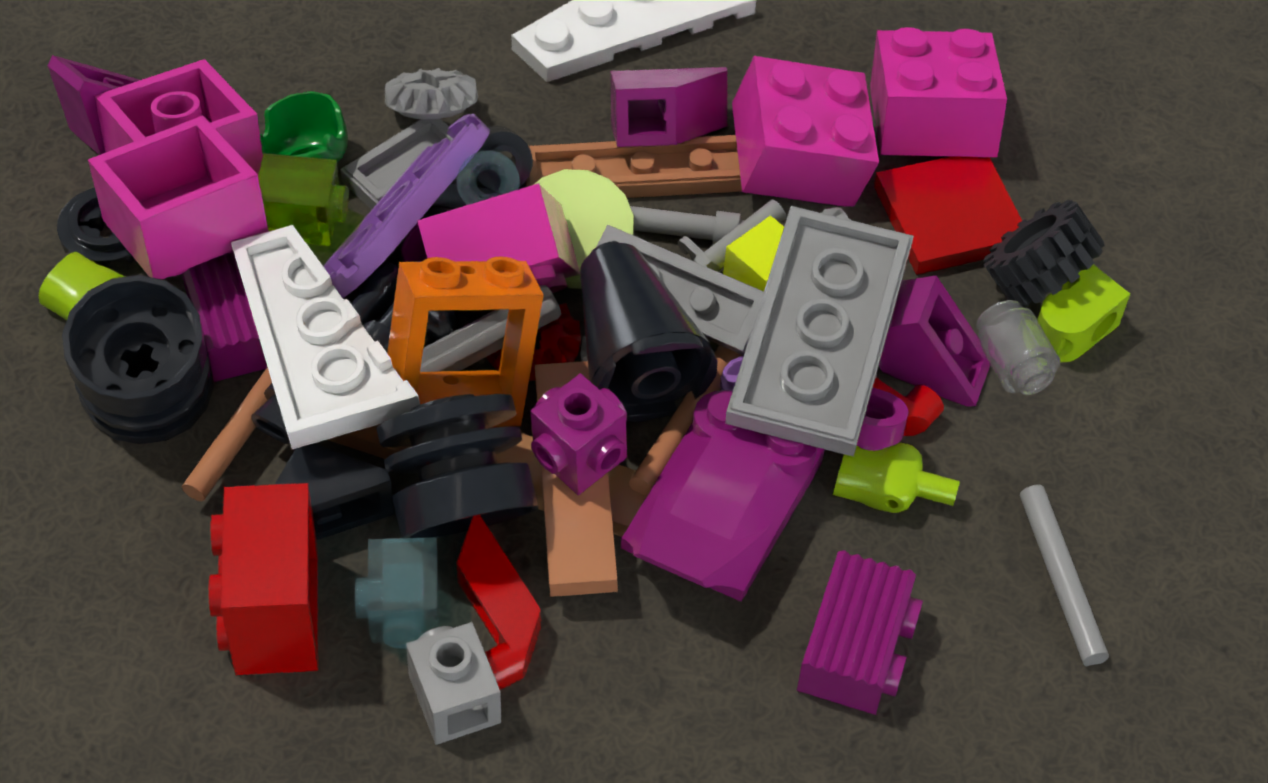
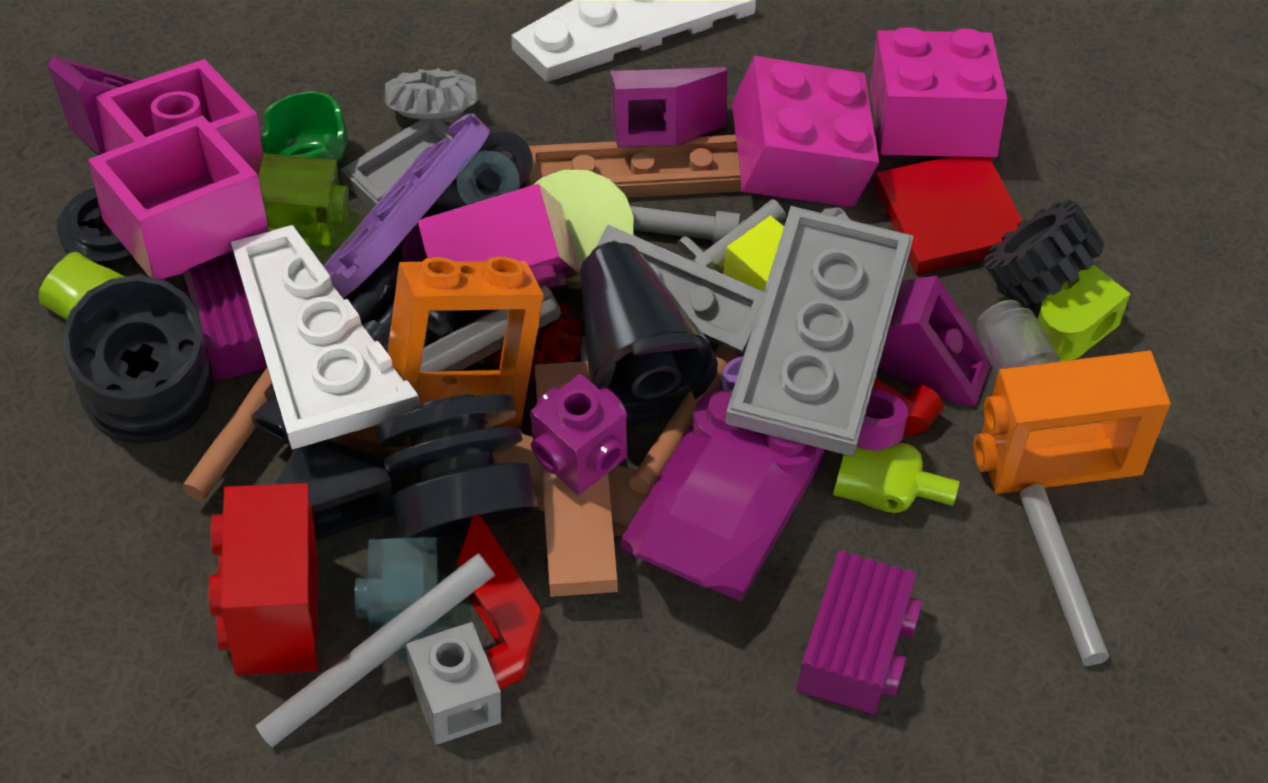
none -> light grey bar [256,553,495,747]
none -> orange window [973,350,1171,494]

